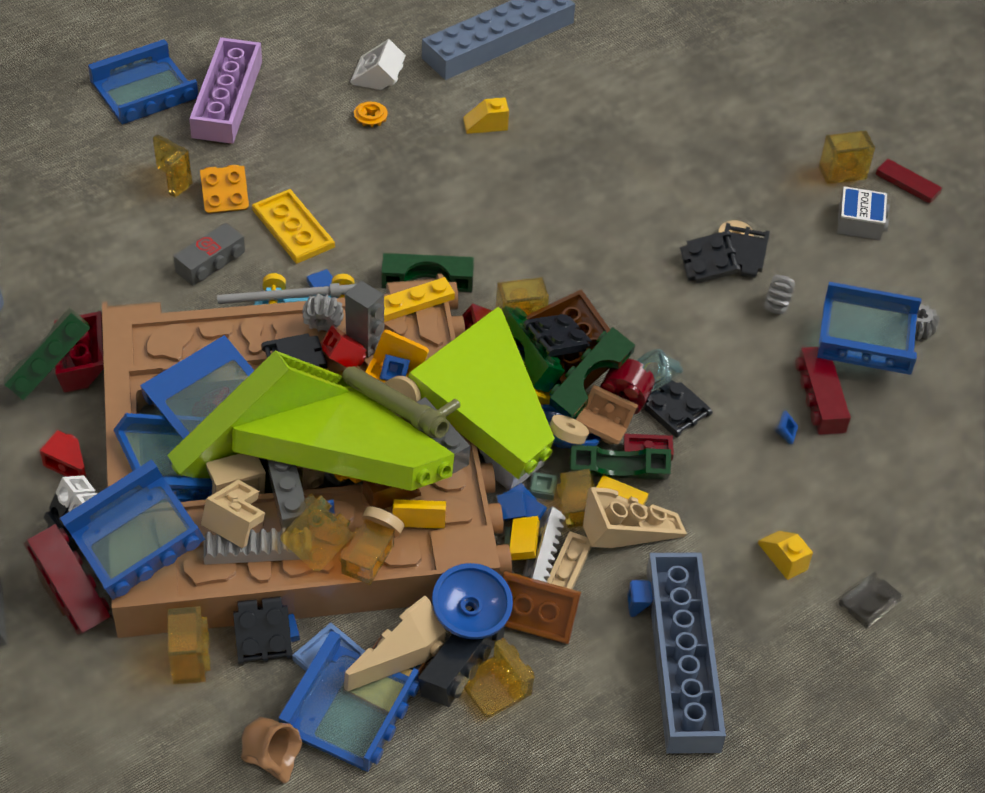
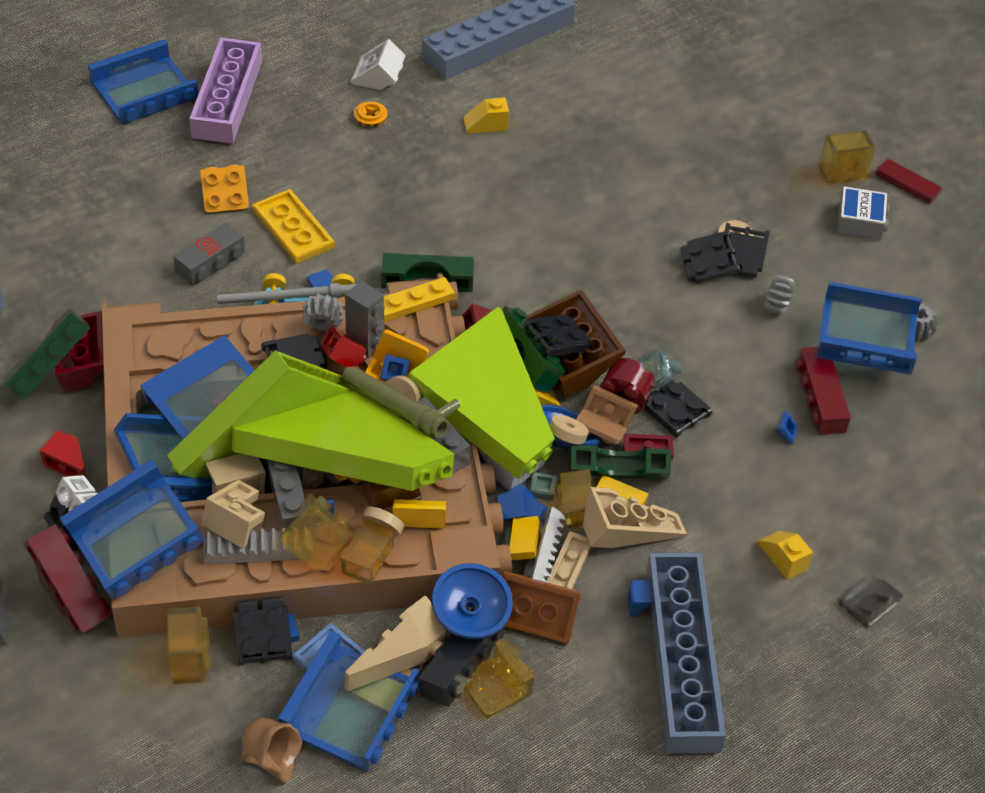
clear yellow bracket [153,134,193,198] -> none
clear yellow brick [496,277,549,315] -> none
dark green arch [549,327,635,419] -> none

